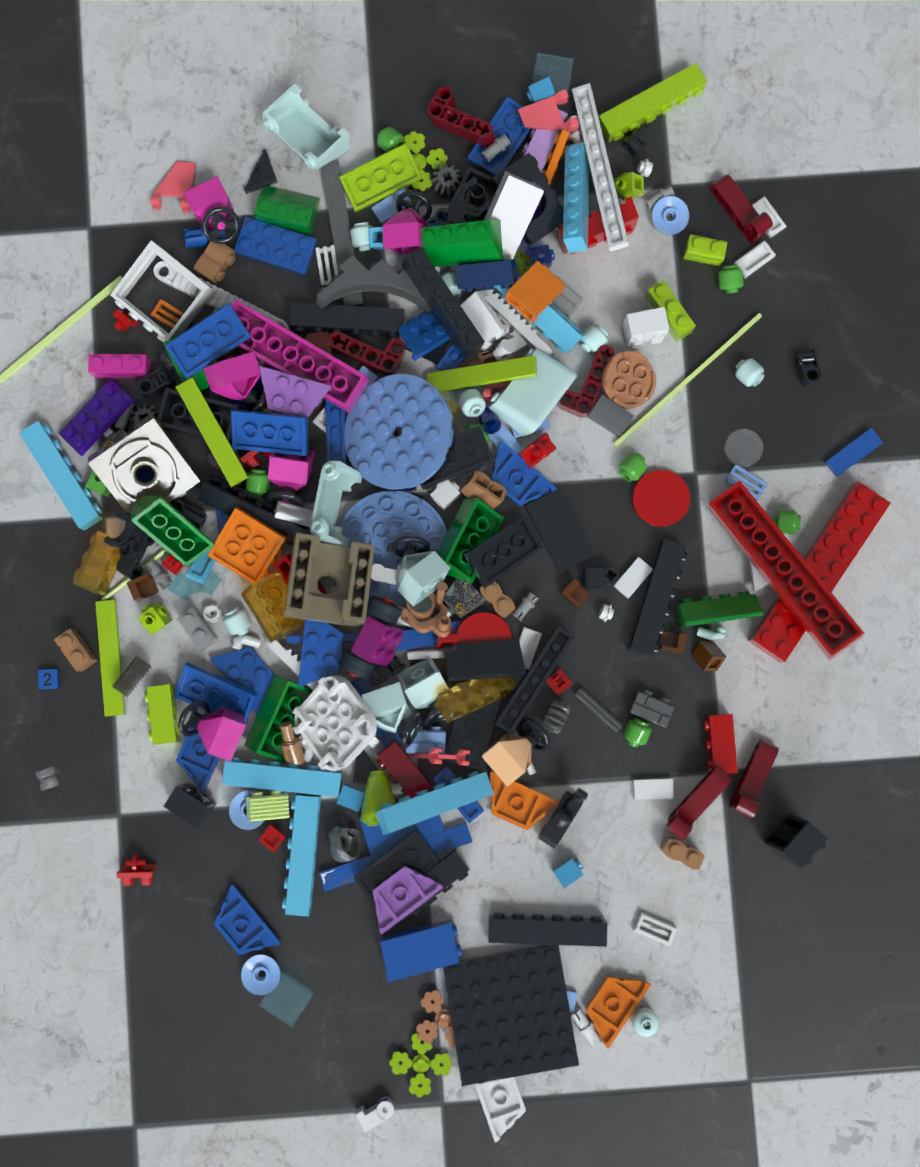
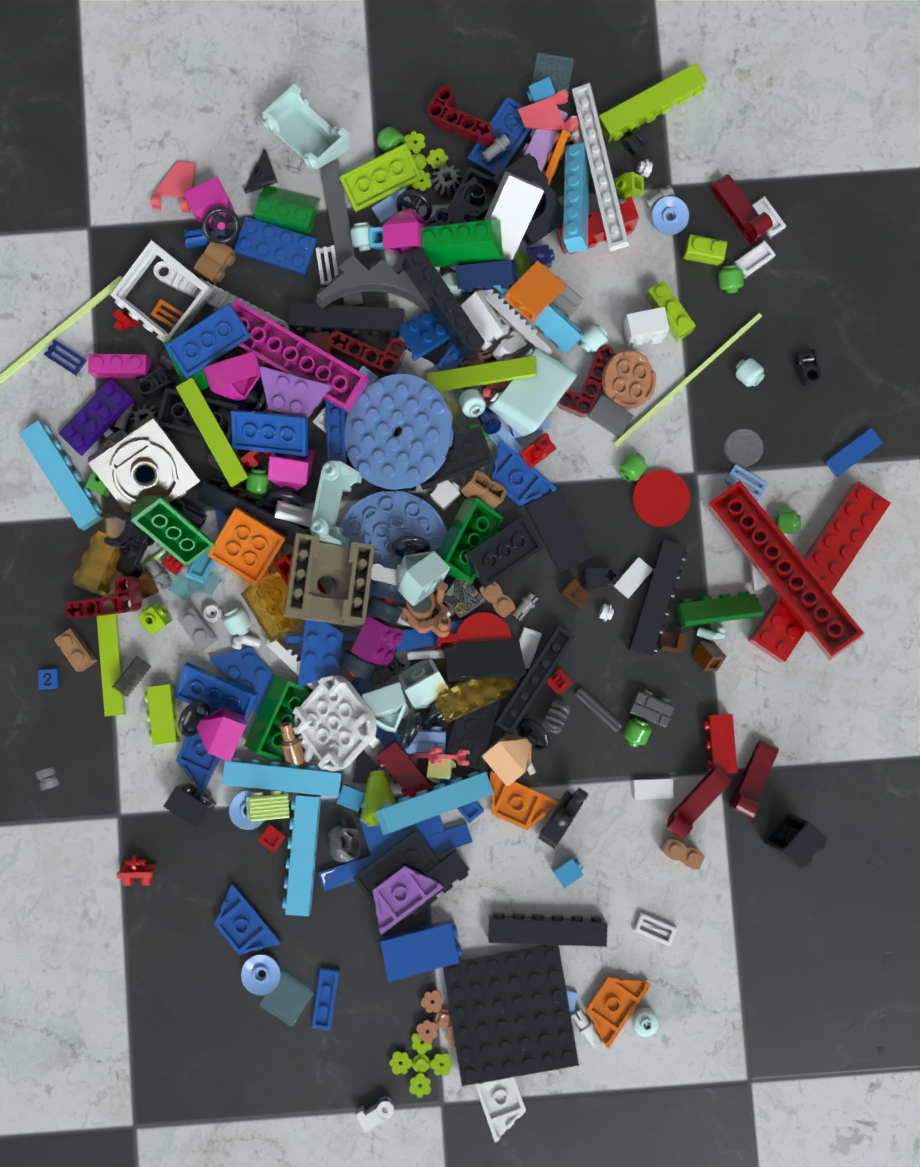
none -> clear blue tile [43,339,87,376]
none -> dark red beam [64,575,142,619]
none -> blue tile [311,967,340,1031]
none -> yellowish green panel [427,759,456,783]

